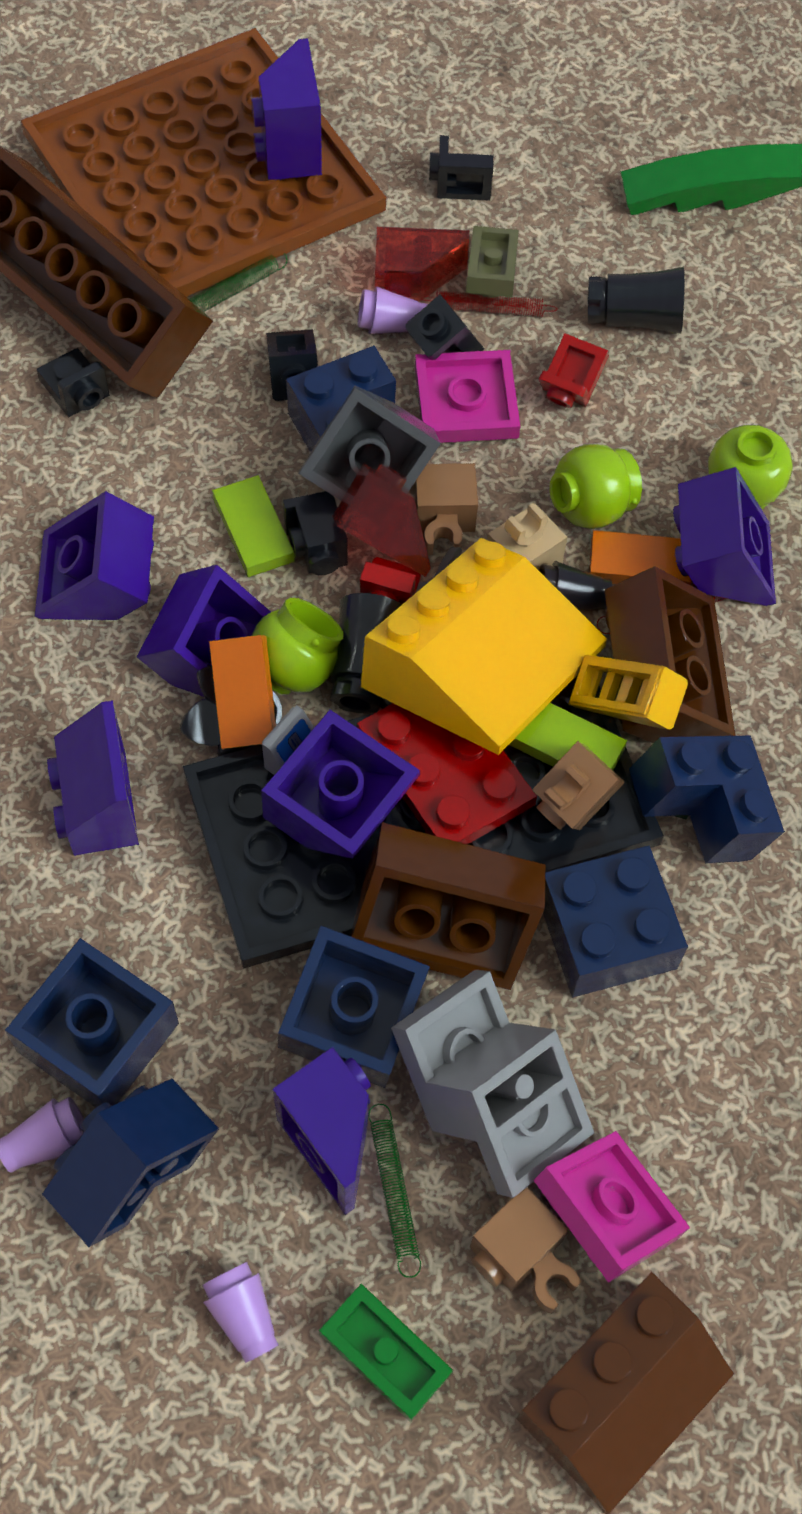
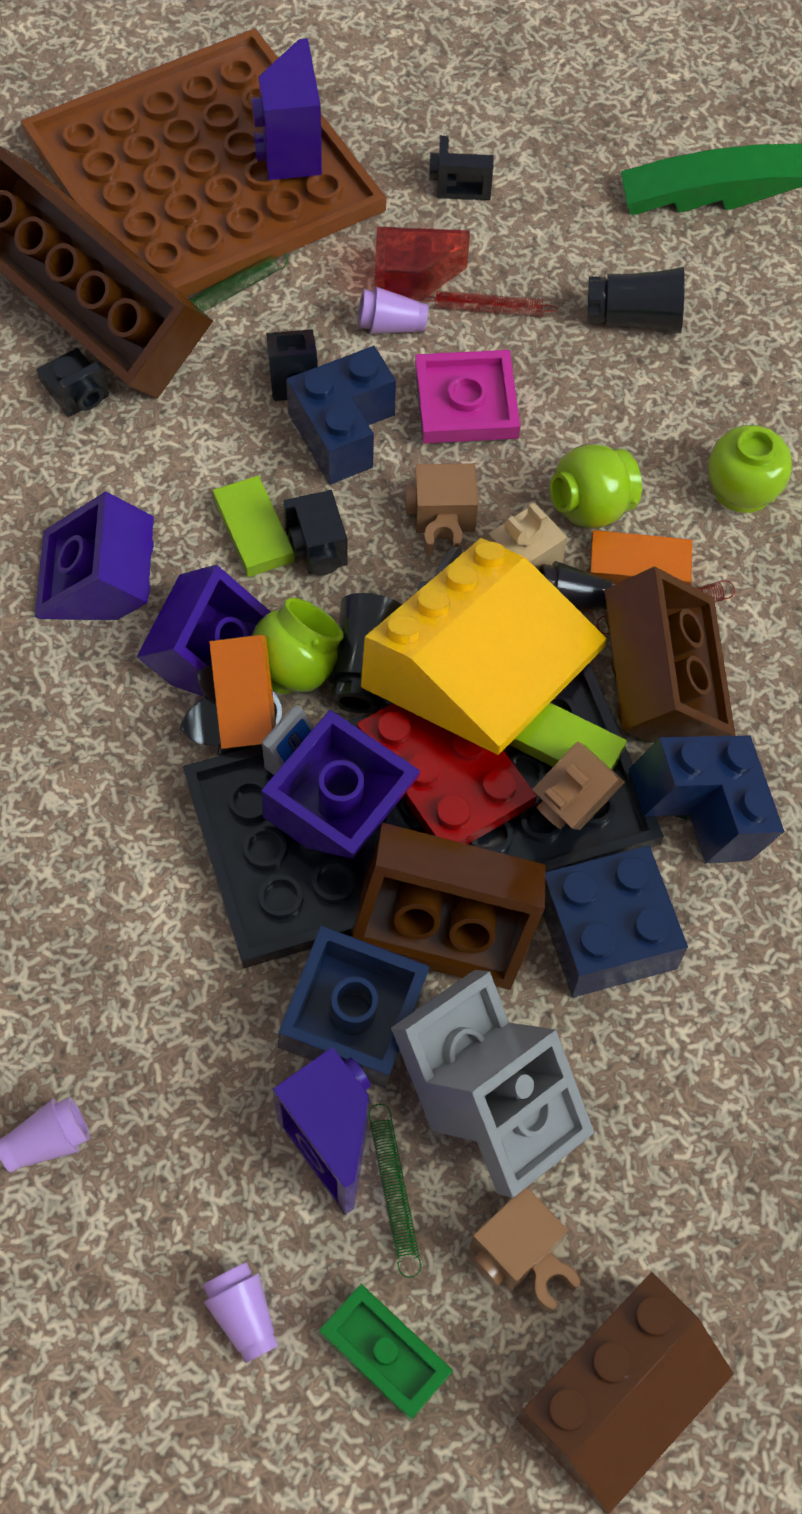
dark blue brick [5,938,179,1108] -> none
dark blue brick [42,1078,219,1247] -> none
dark purple slope [47,700,139,856] -> none
dark grey slope [298,386,441,527] -> none
clear red slope [332,463,431,577] -> none
red bracket [360,557,422,604] -> none
black bracket [405,294,484,360] -> none
olive plate [466,226,519,298] -> none
dark pink plate [533,1131,690,1283] -> none
red bracket [539,333,609,408] -> none
yellow slope [568,655,688,730] -> none
dark purple slope [673,467,776,606] -> none

